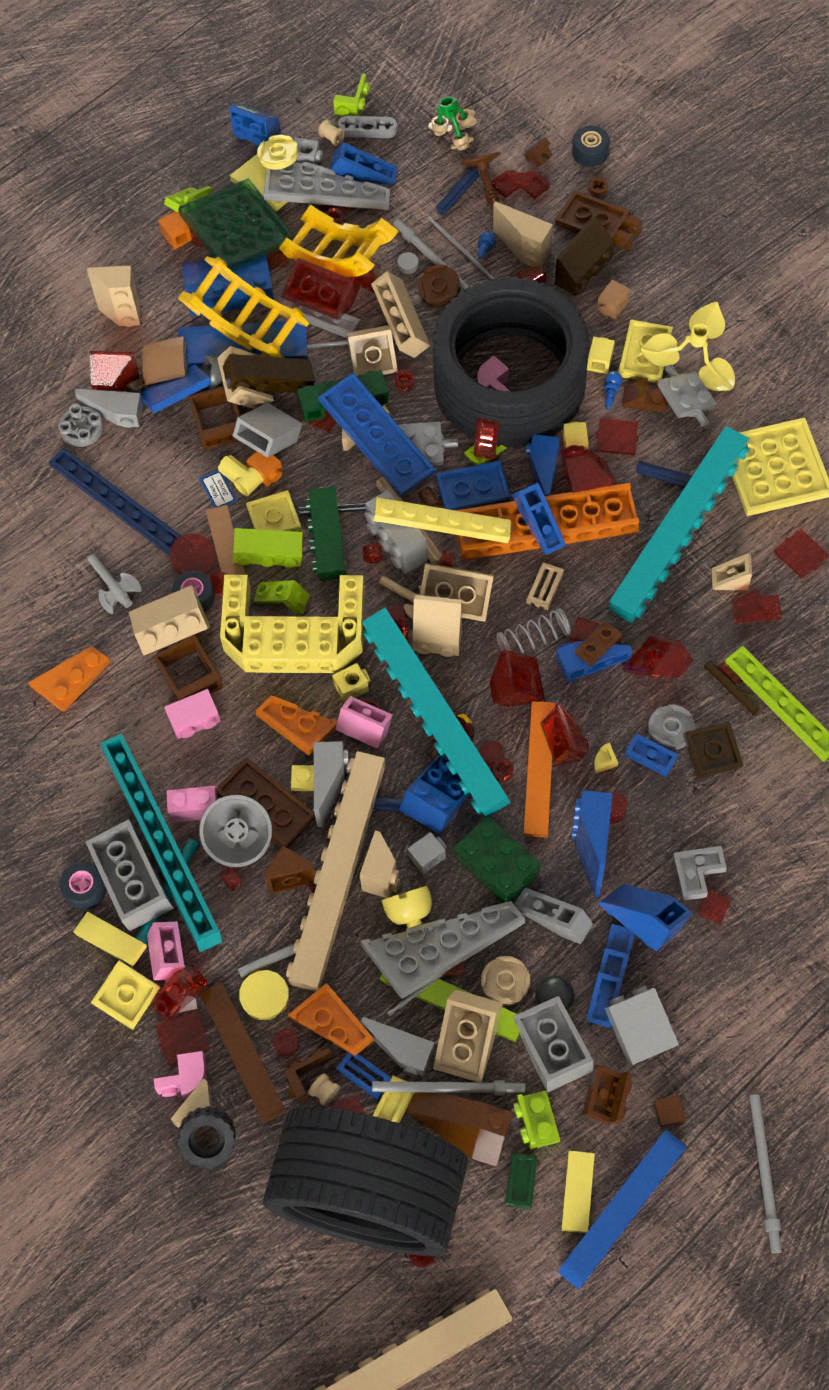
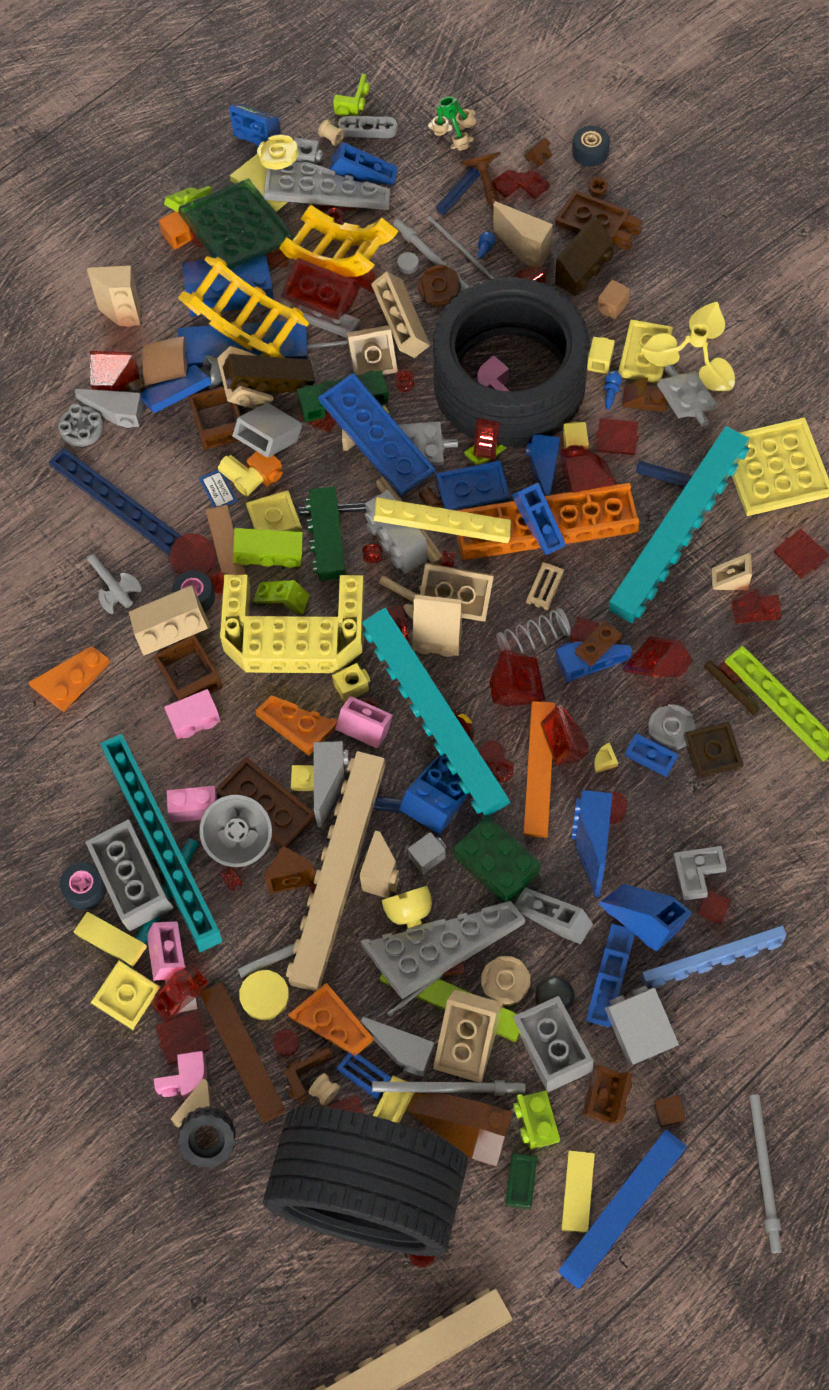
none -> medium blue plate [641,926,787,989]

